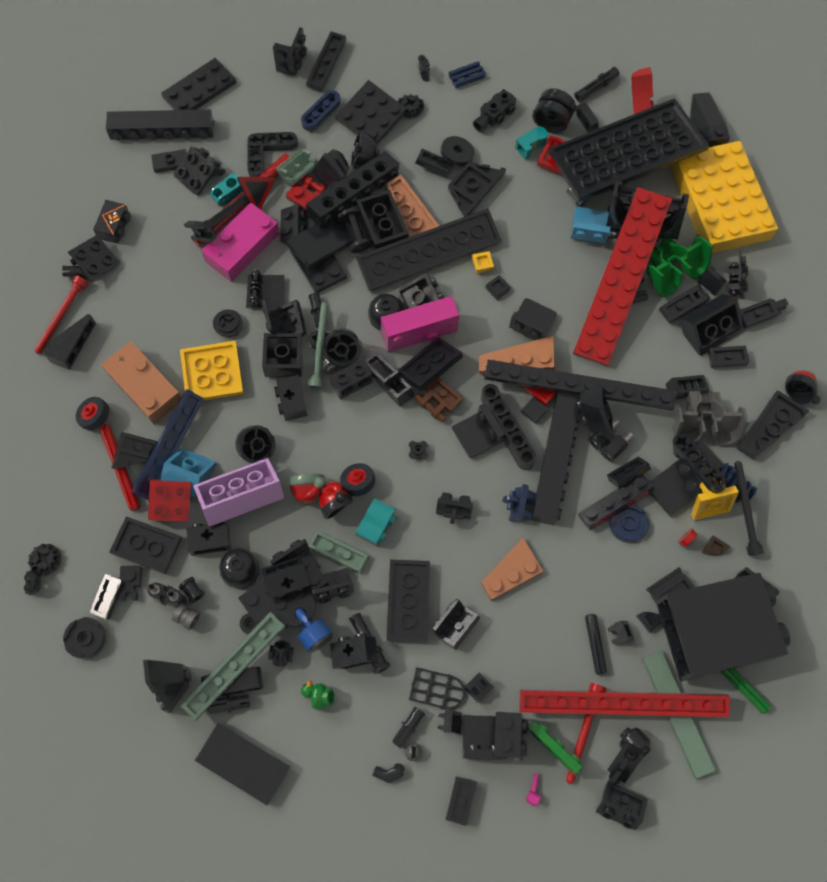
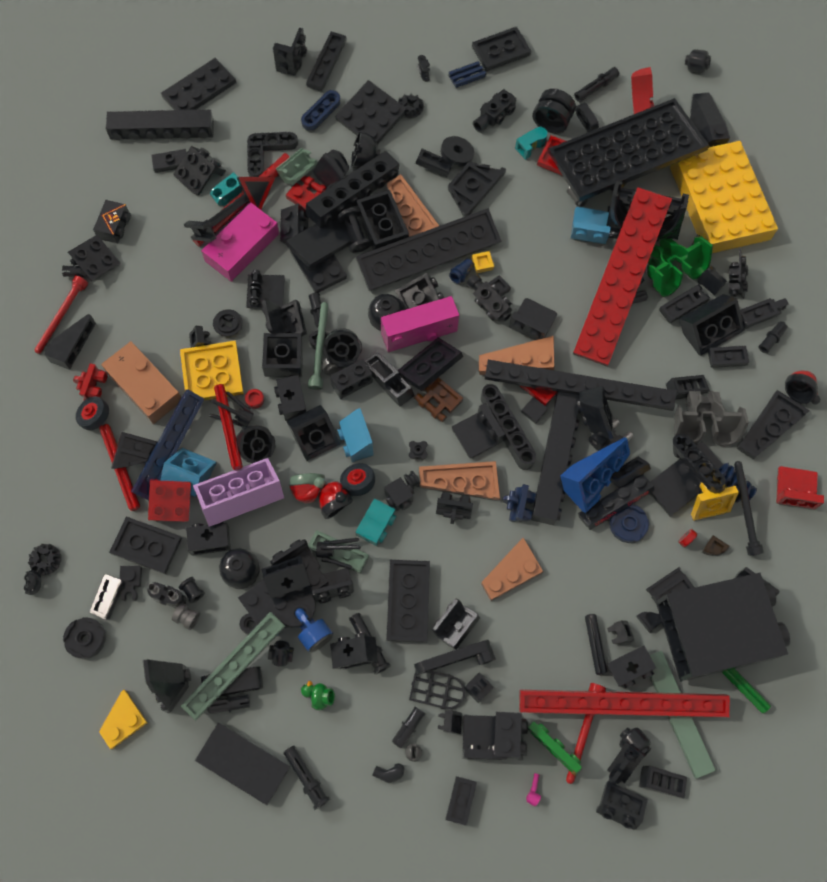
none -> red hips [73,363,108,401]
none -> yellow wing [99,690,148,750]
none -> black tile [189,326,211,348]
none -> black plant [209,392,254,427]
none -> red axle [214,384,243,470]
none -> red tile [245,389,264,409]
none -> black pin [283,745,331,810]
none -> black slope [286,405,340,461]
none -> black plant [316,538,361,569]
none -> dark azure slope [337,408,374,462]
none -> black brick [384,477,414,511]
none -> black bush [404,471,420,489]
none -> black beam [414,640,496,675]
none -> nougat wing [419,461,500,500]
none -> dark blue cone [449,259,474,284]
none -> black brick [466,274,512,322]
none -> black plate [472,26,531,71]
none -> blue wedge [560,437,630,513]
none -> black brick [607,645,656,688]
none -> black slope [639,766,687,799]
none -> black head [685,49,711,73]
none -> black axle [758,322,788,354]
none -> red bracket [776,466,824,509]

